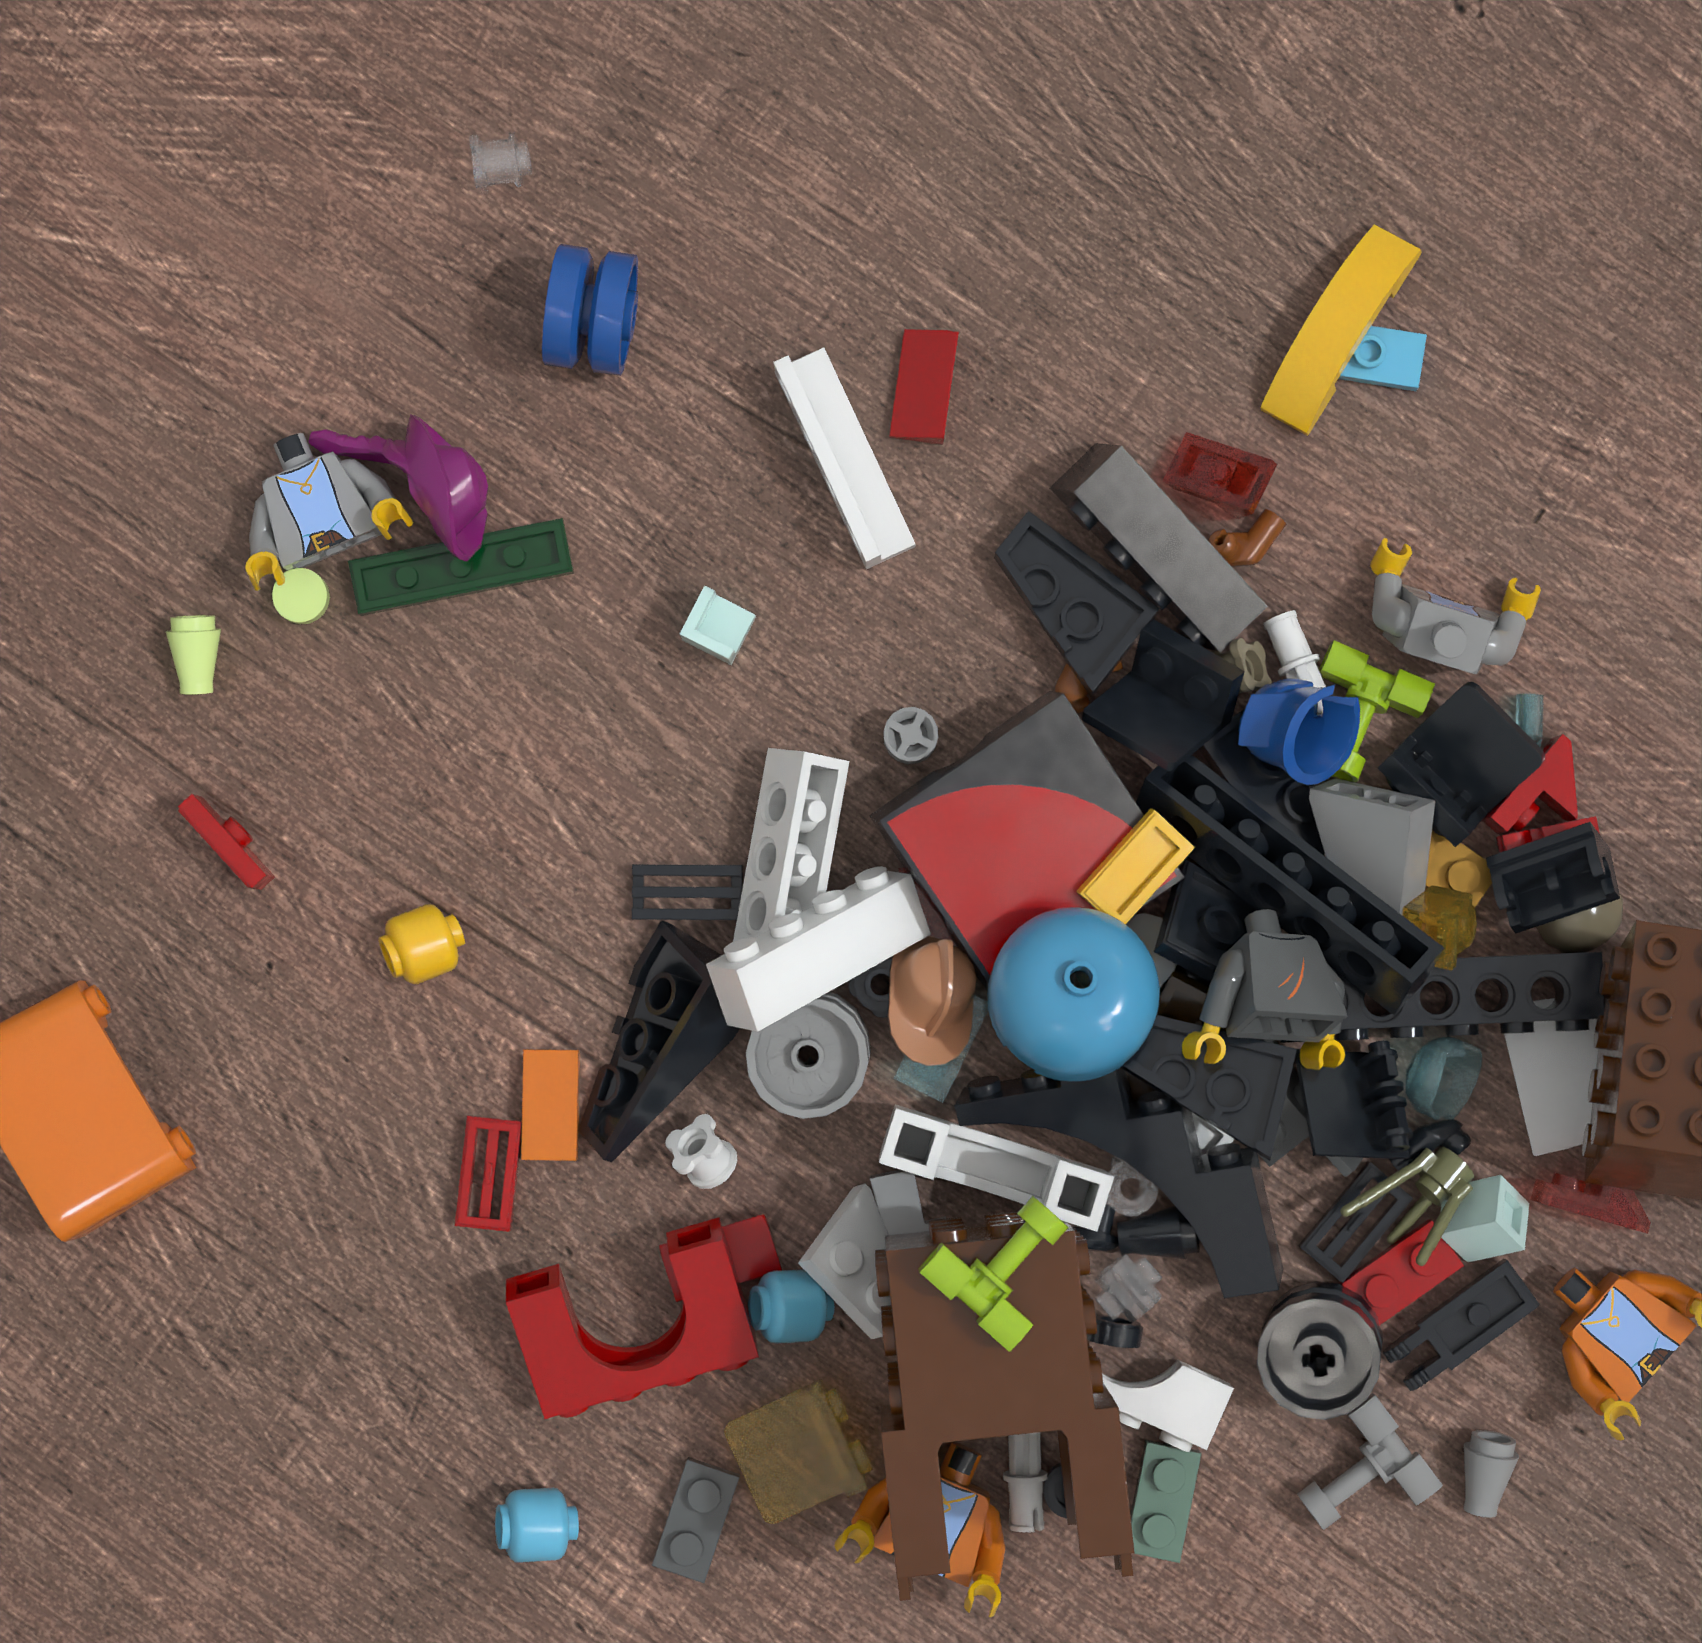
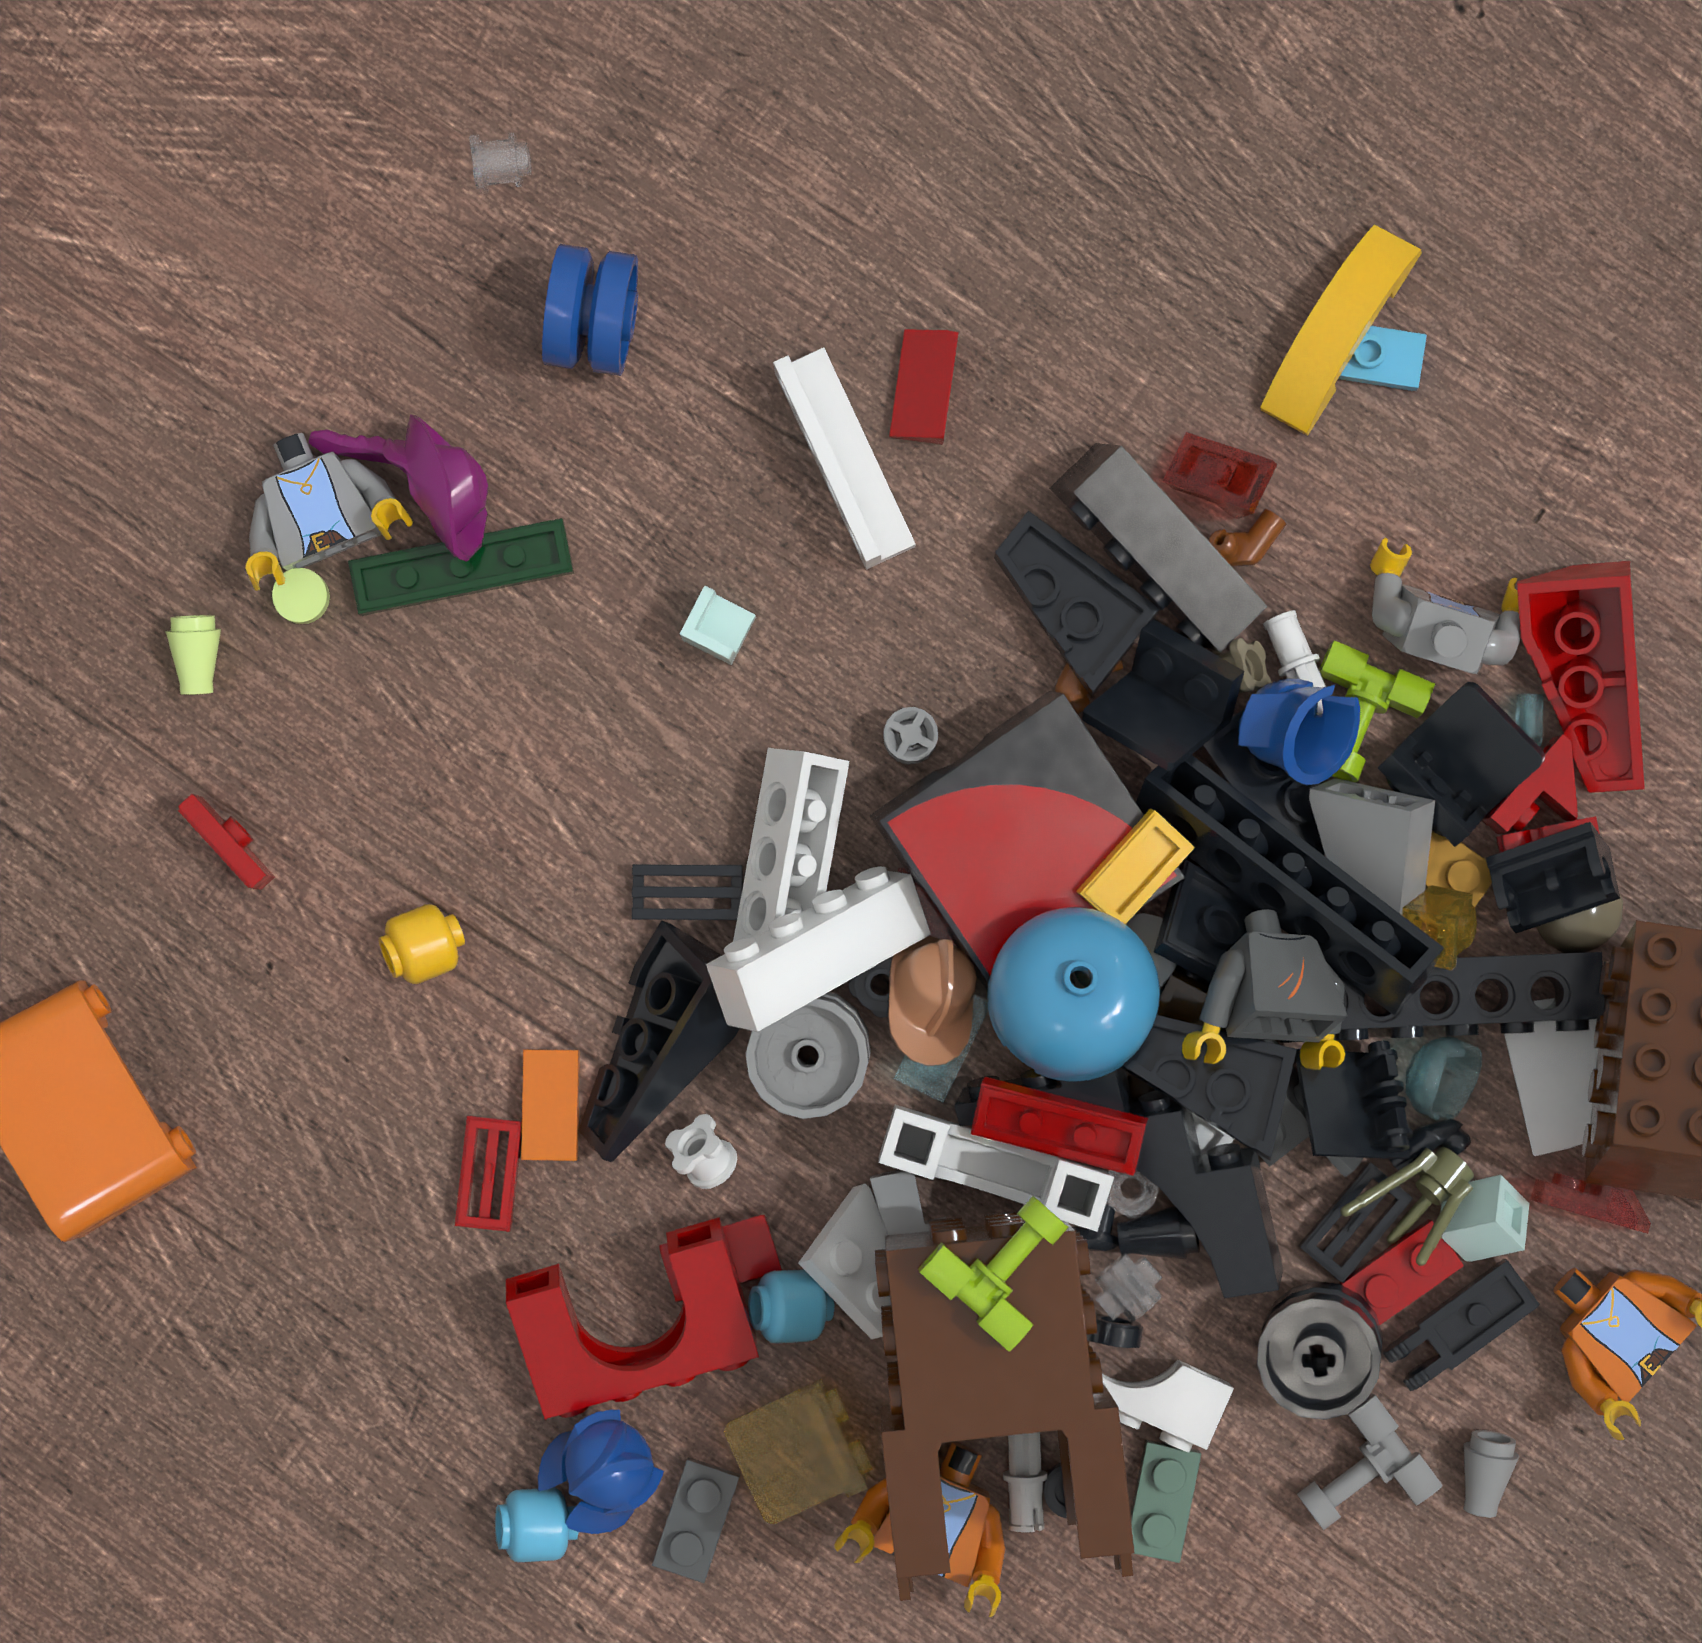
none -> blue helmet [538,1409,664,1534]
none -> red tile [971,1077,1148,1176]
none -> red wedge [1517,561,1645,793]

